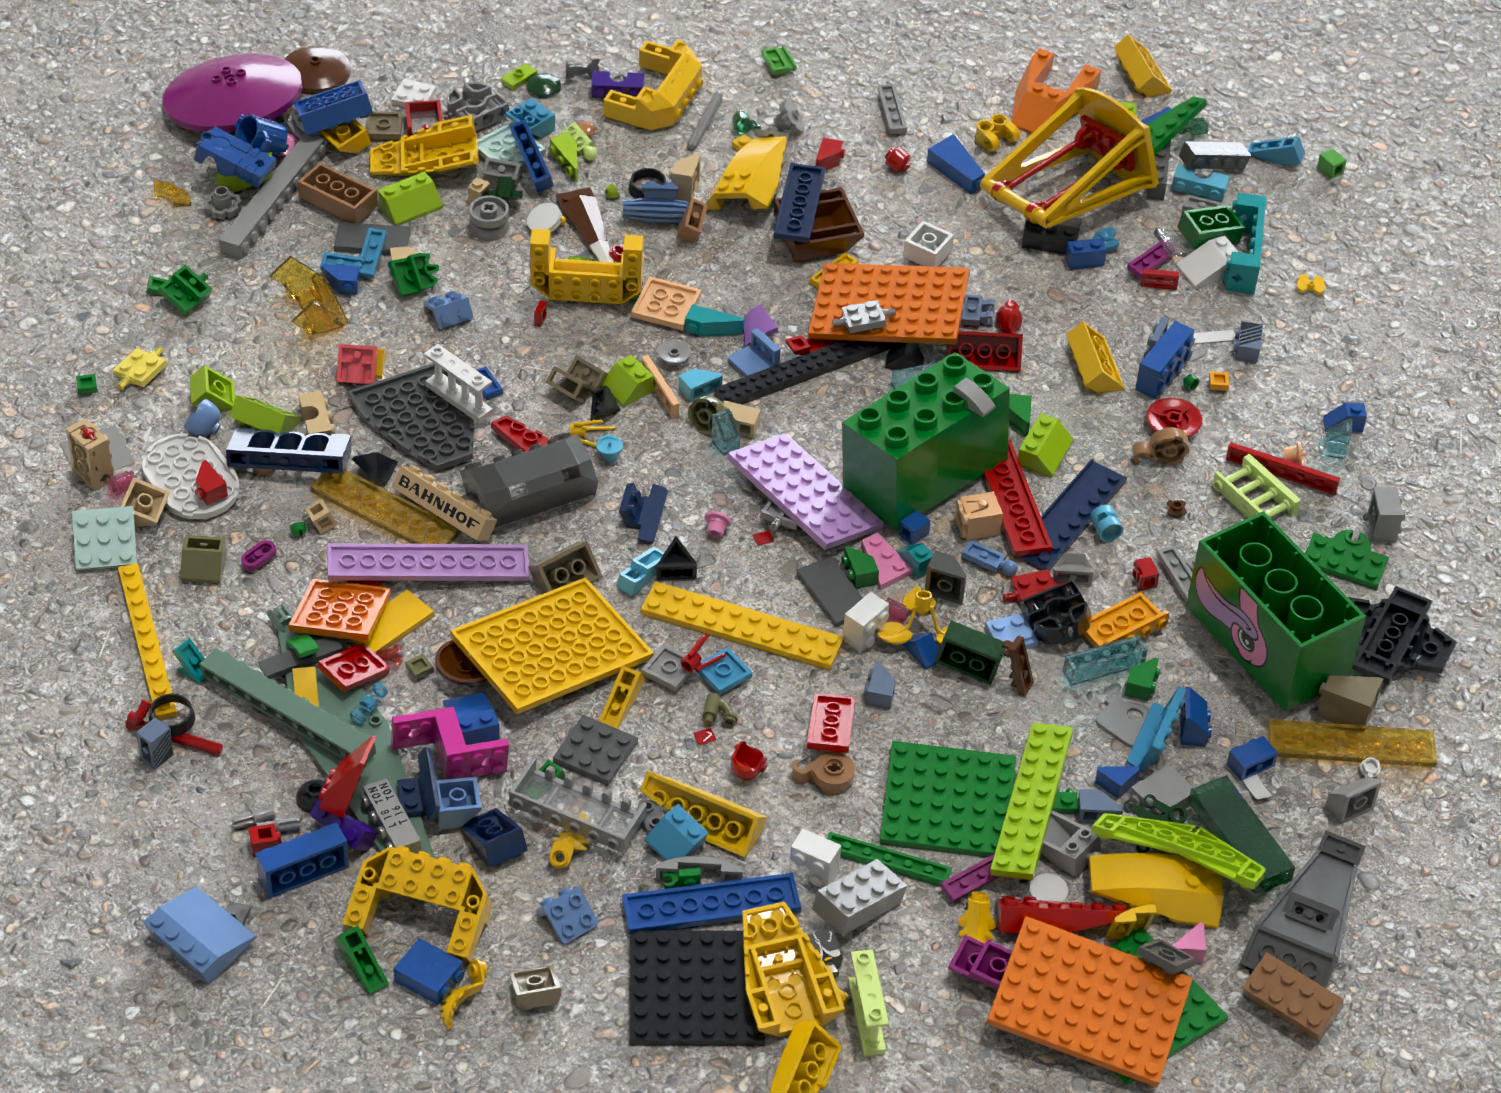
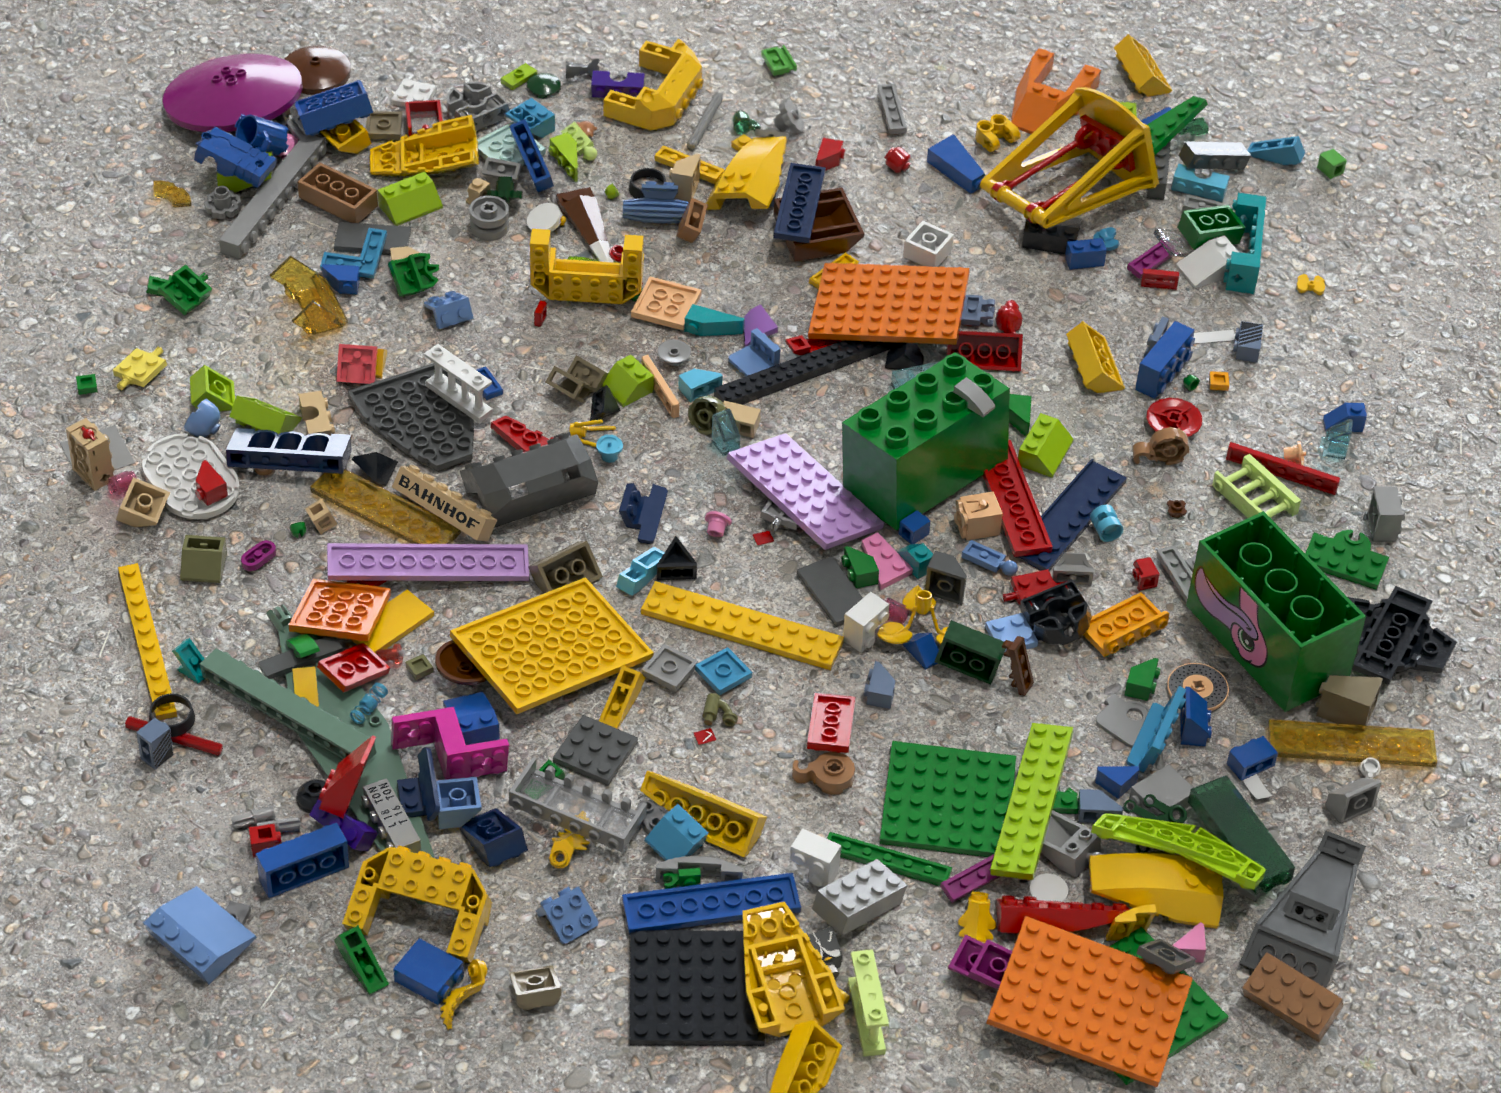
light aqua plate [72,506,137,571] -> none
red arm [127,699,152,725] -> none
red plant [680,633,726,673] -> none
red cap [731,741,768,780] -> none
light grey plate [832,300,896,333] -> none
clear light blue brick [1063,635,1147,686] -> none
none -> yellow plate [654,145,725,184]
none -> piece [1167,663,1229,711]

